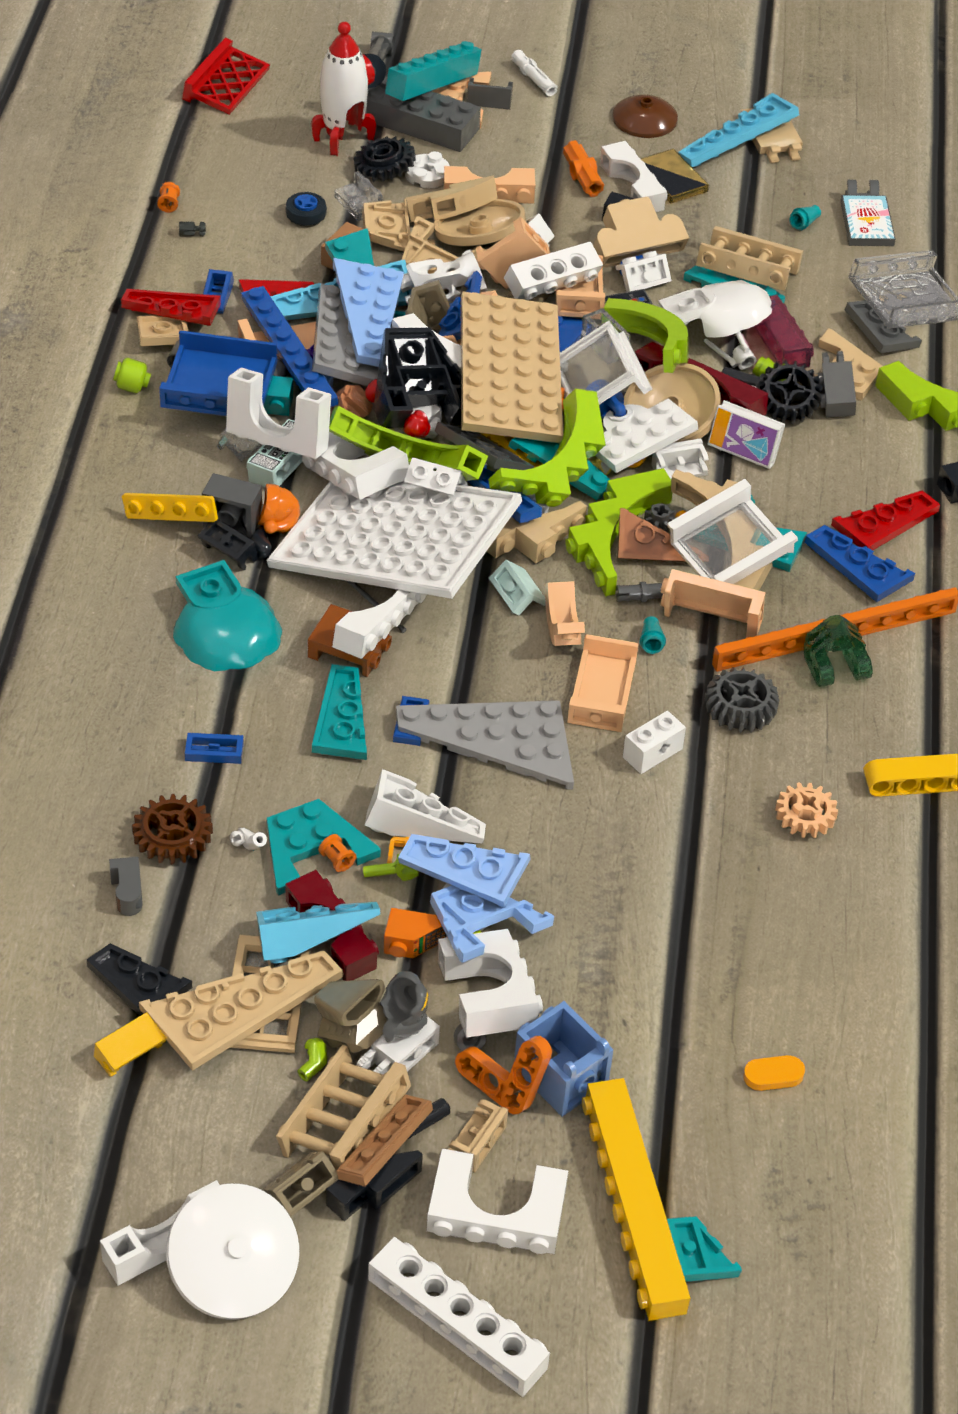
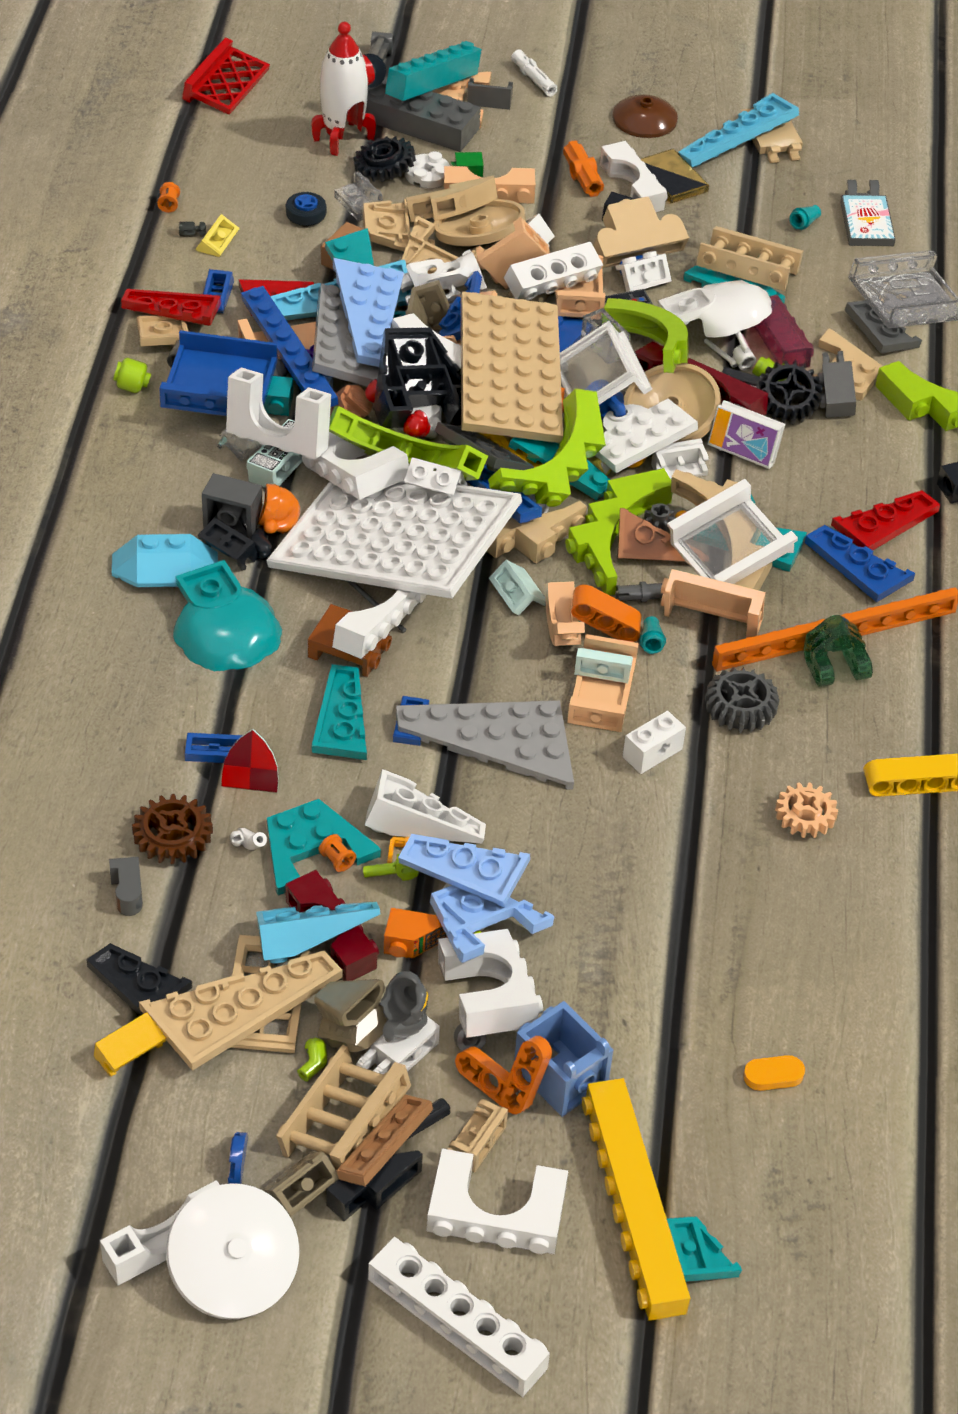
yellow bracket [122,493,218,522] -> none
none -> medium azure wedge [112,534,218,587]
none -> light yellow slope [195,214,240,257]
none -> shield [221,729,279,792]
none -> blue tile [228,1132,248,1184]
none -> green brick [450,152,484,177]
none -> orange beam [571,585,641,642]
none -> light aqua panel [574,648,633,683]

